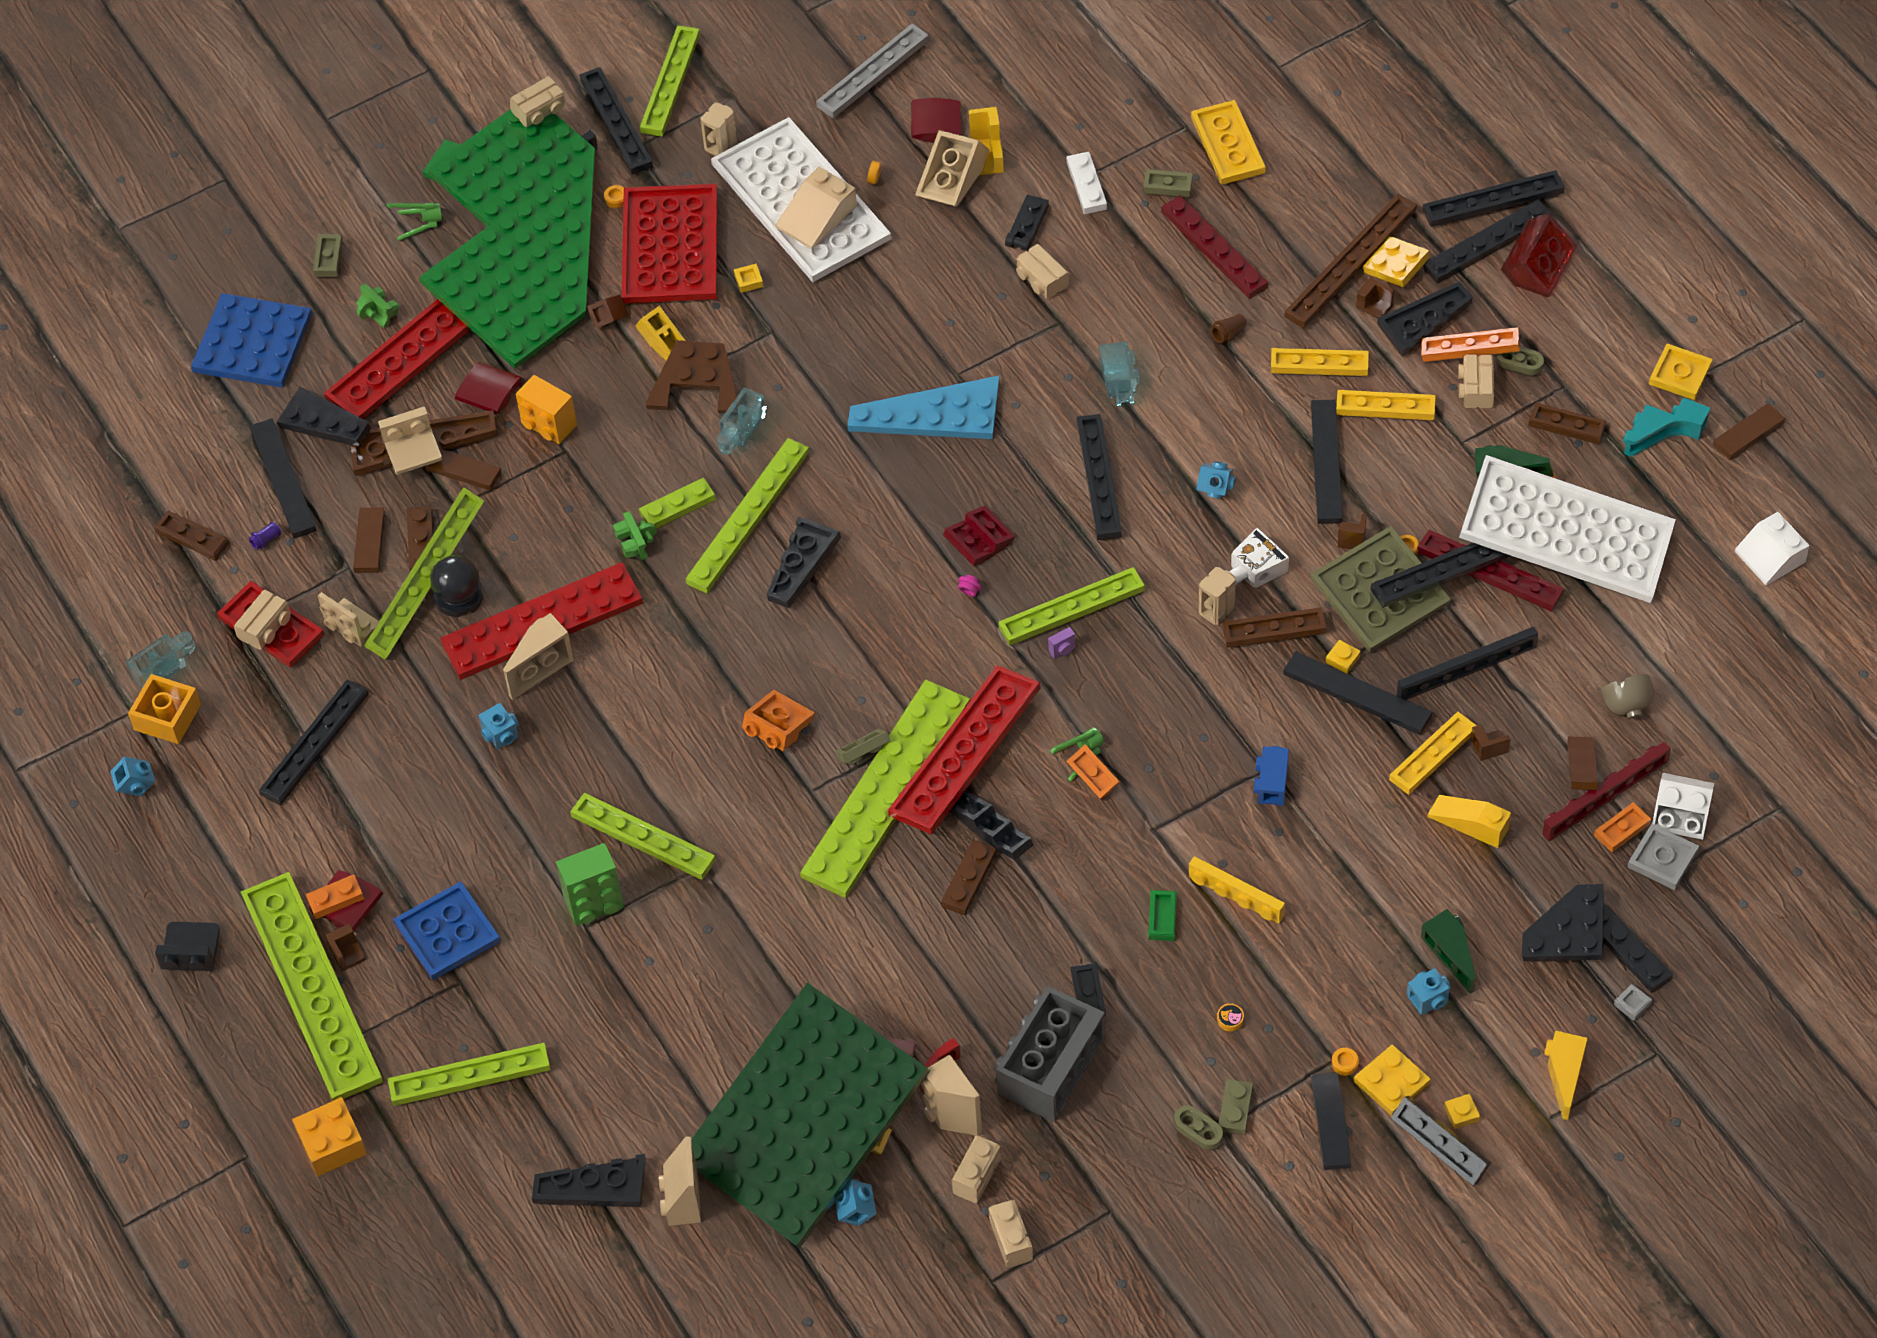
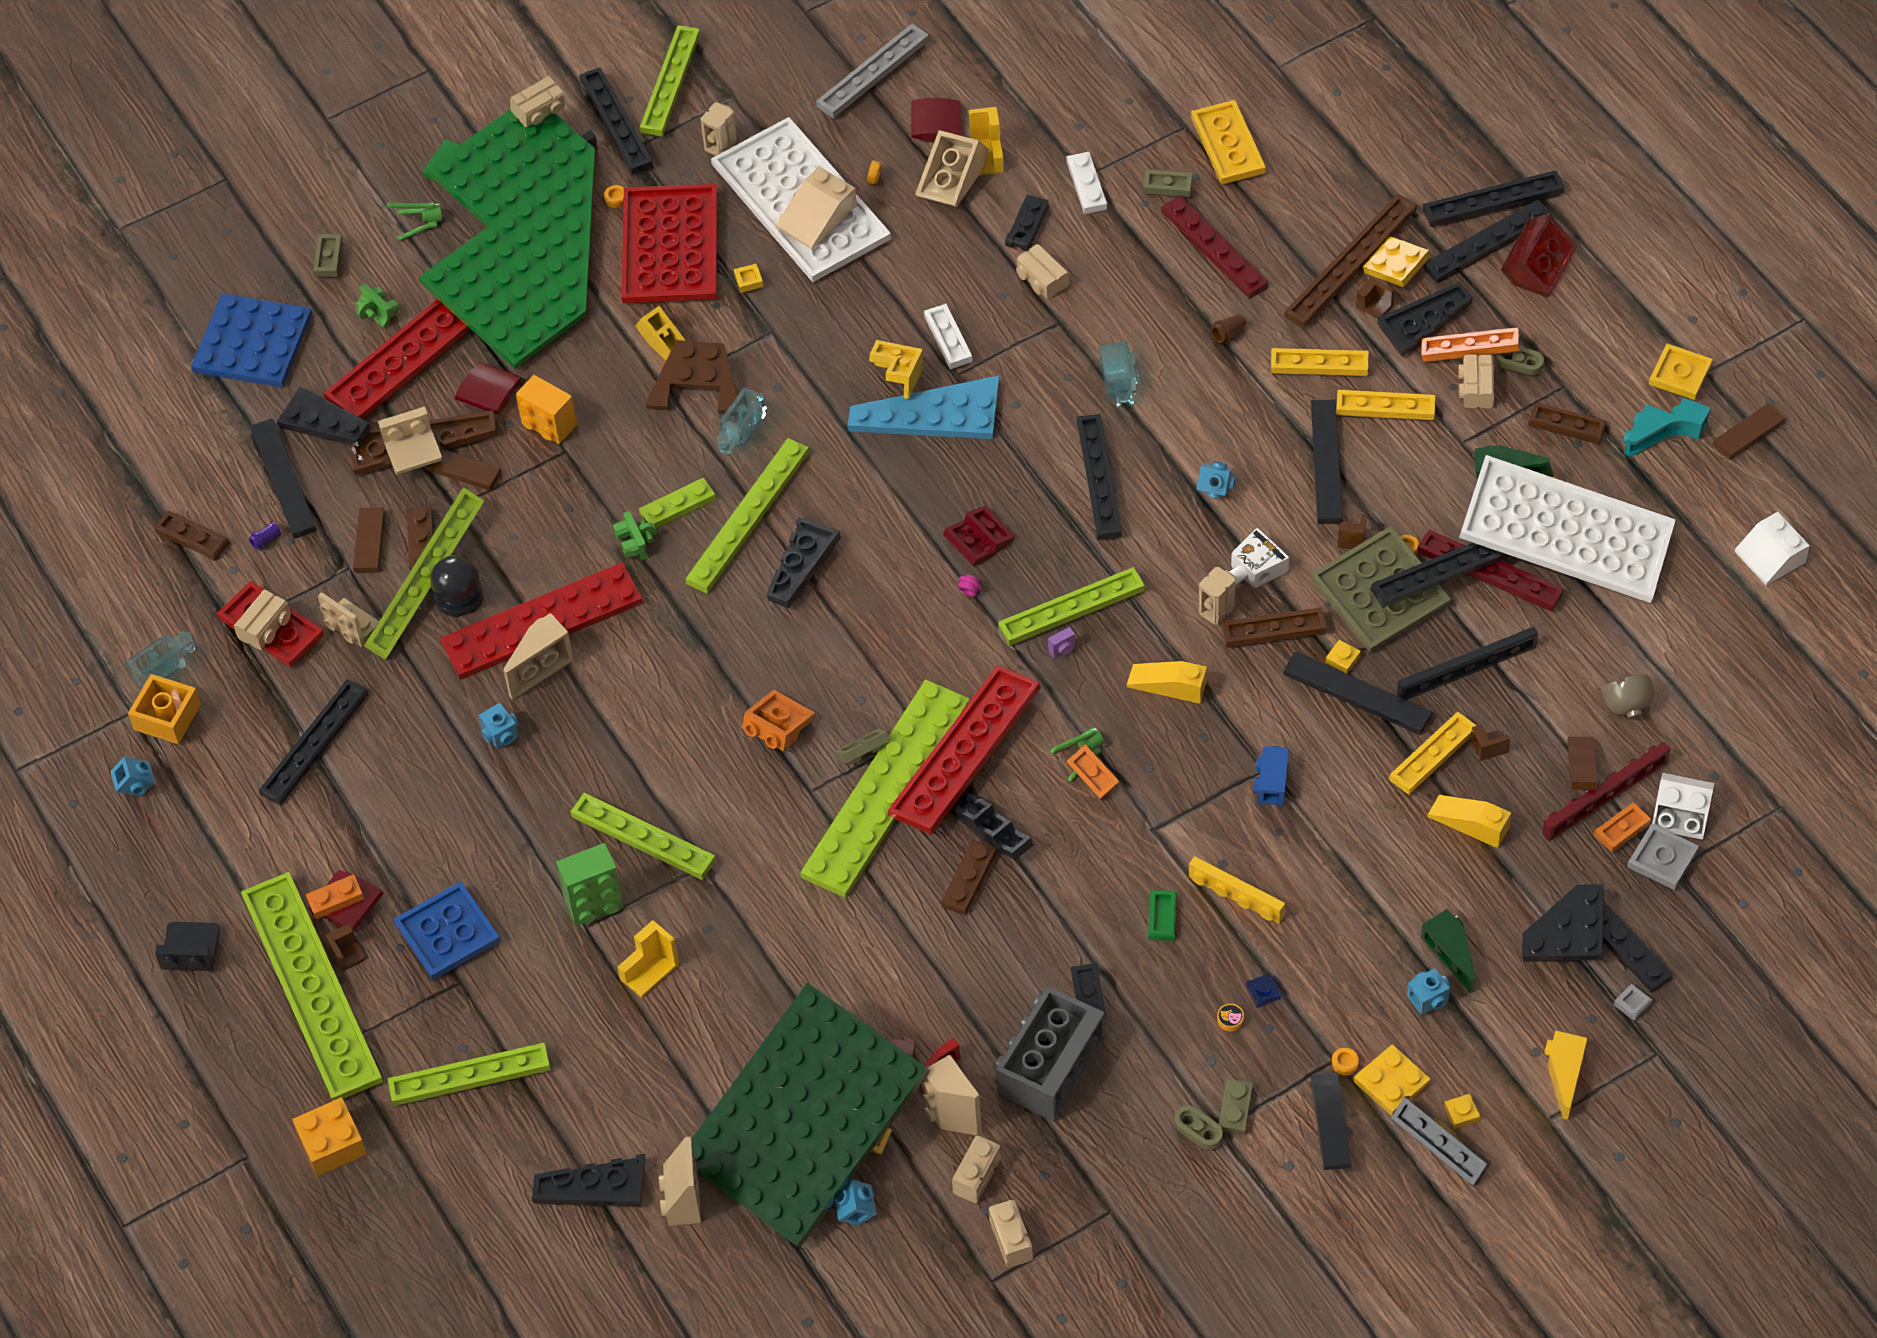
reddish brown panel [587,295,628,329] -> none
none -> yellow panel [617,920,680,998]
none -> yellow panel [869,340,923,399]
none -> white plate [924,304,972,369]
none -> yellow slope [1127,661,1207,704]
none -> clear blue plate [1246,973,1281,1008]

